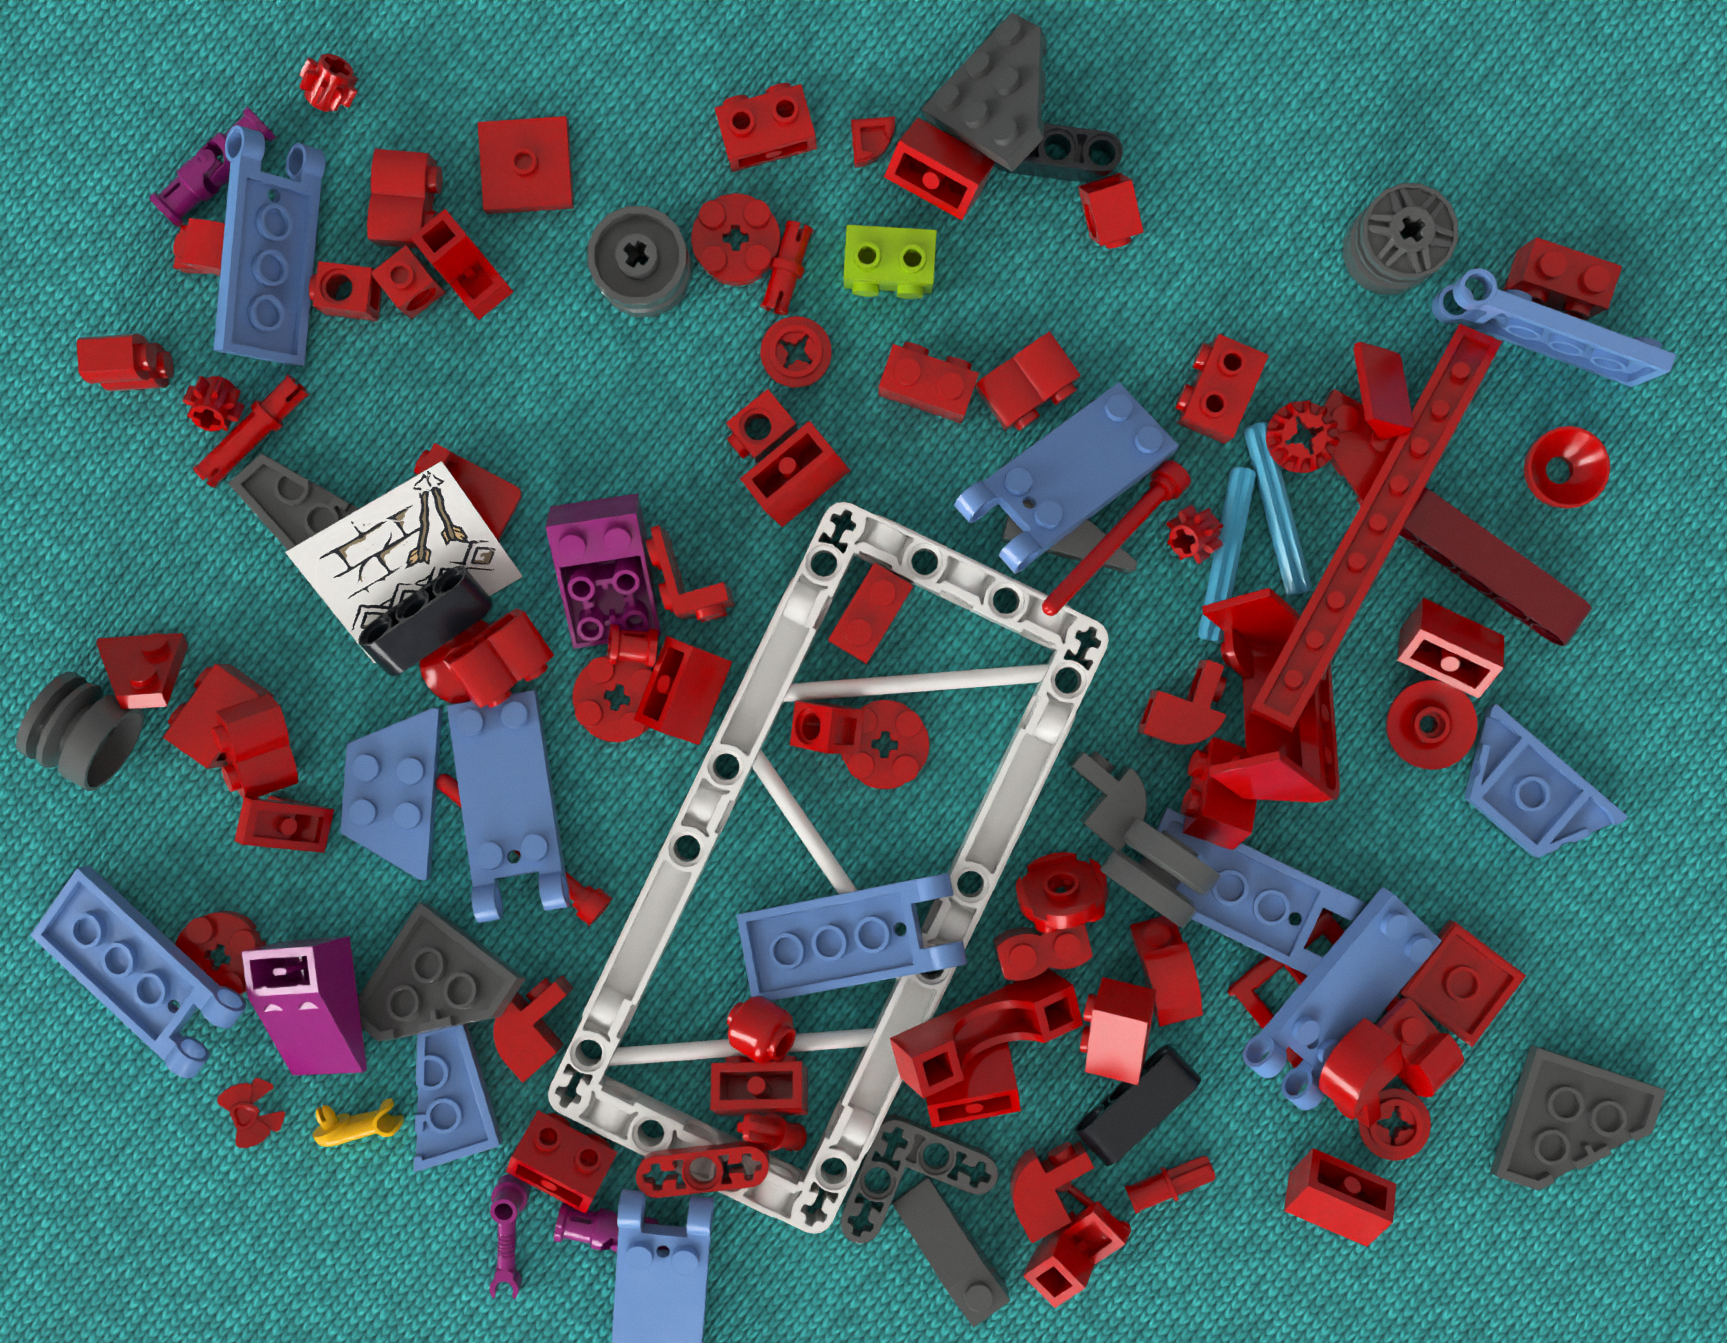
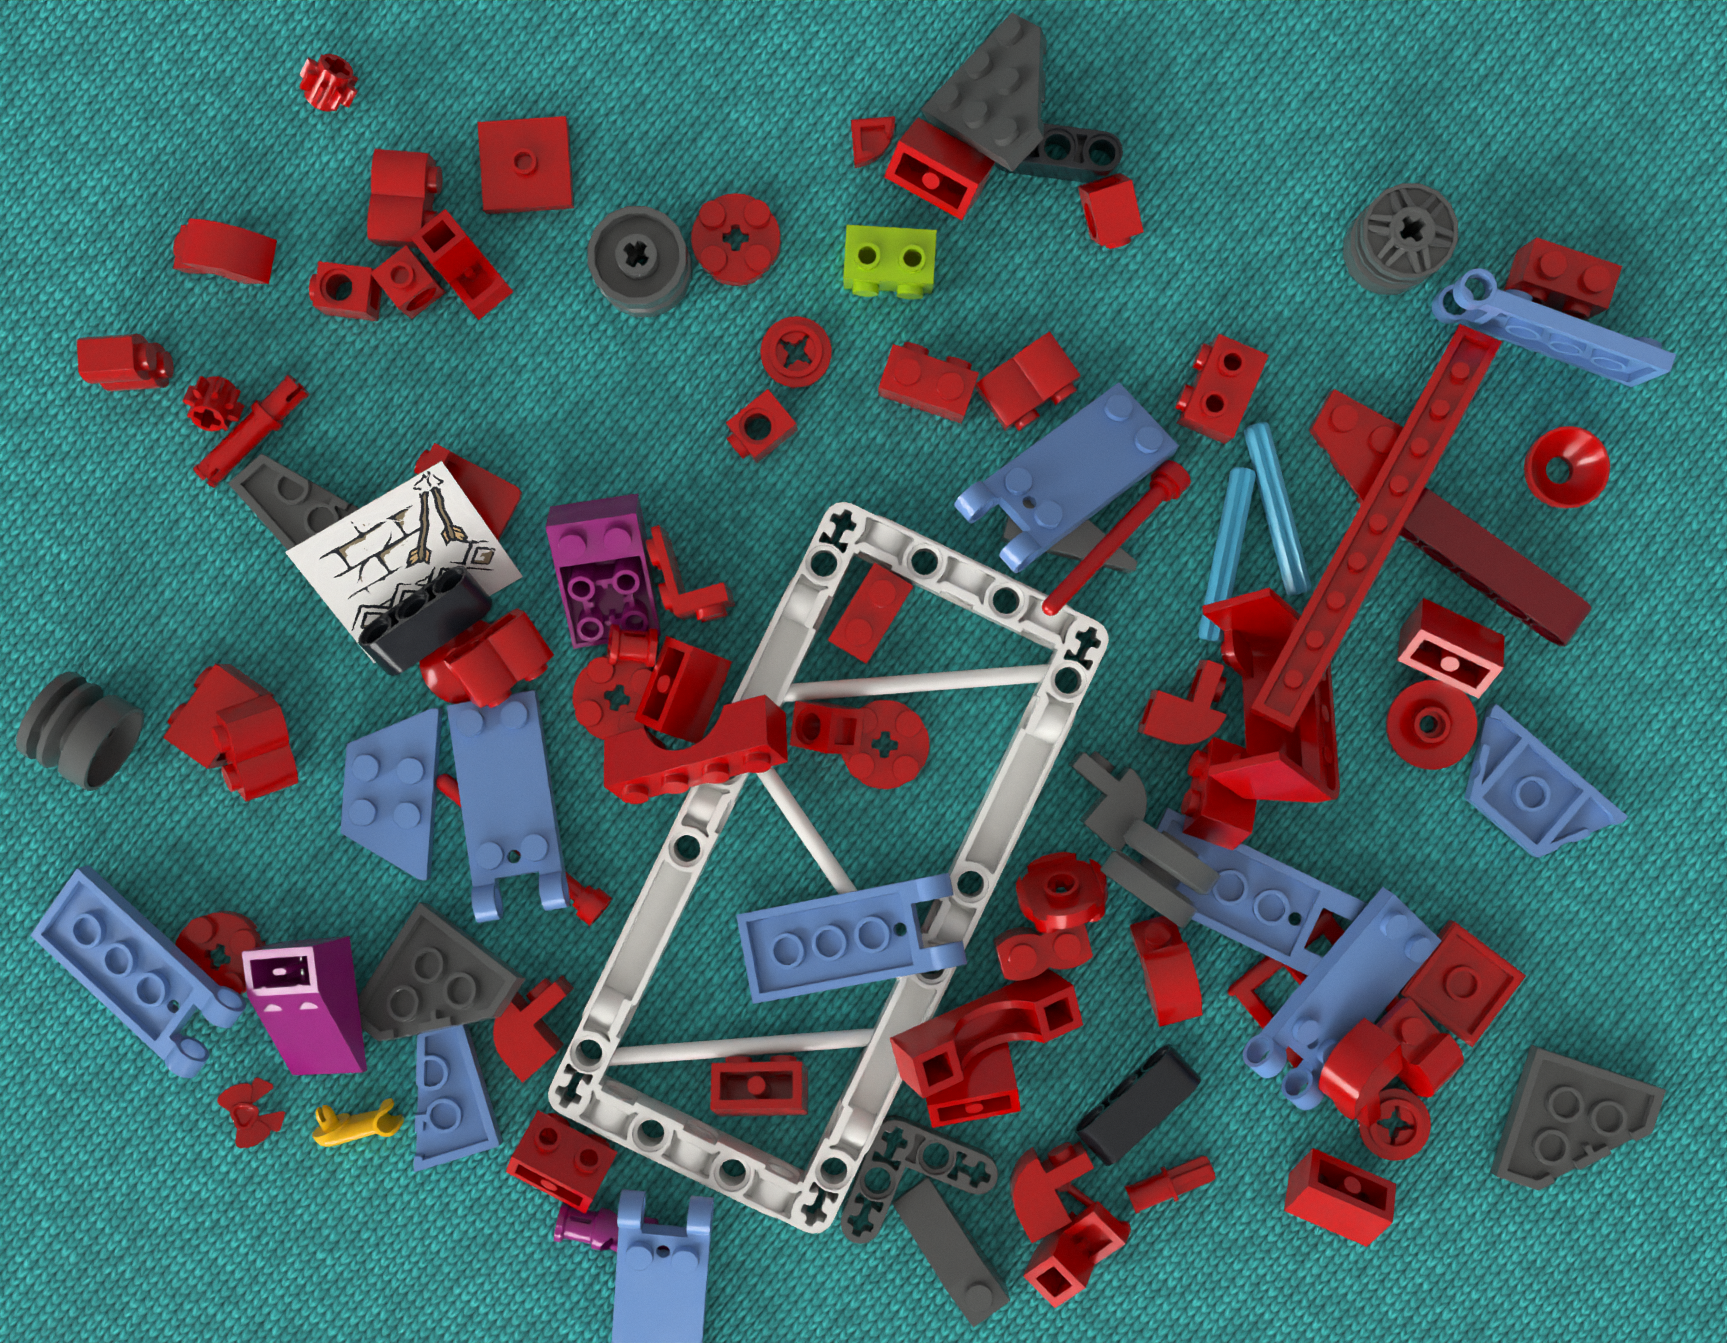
red wing [96,633,188,709] -> none
magenta piece [149,106,276,227] -> none
medium blue hinge [213,125,325,366] -> none
red slope [234,795,334,853] -> none
magenta brick [489,1174,531,1299] -> none
red beam [636,1141,770,1198] -> none
red brick [715,83,817,172] -> none
red head [727,996,796,1064] -> none
red axle [737,1113,807,1152] -> none
red brick [740,421,851,527] -> none
red pin [760,220,813,316] -> none
brick [1079,977,1157,1085] -> none
red gear [1166,505,1224,564] -> none
red gear [1266,400,1340,473] -> none
red slope [1353,342,1414,440] -> none
none -> red arch [604,694,788,804]

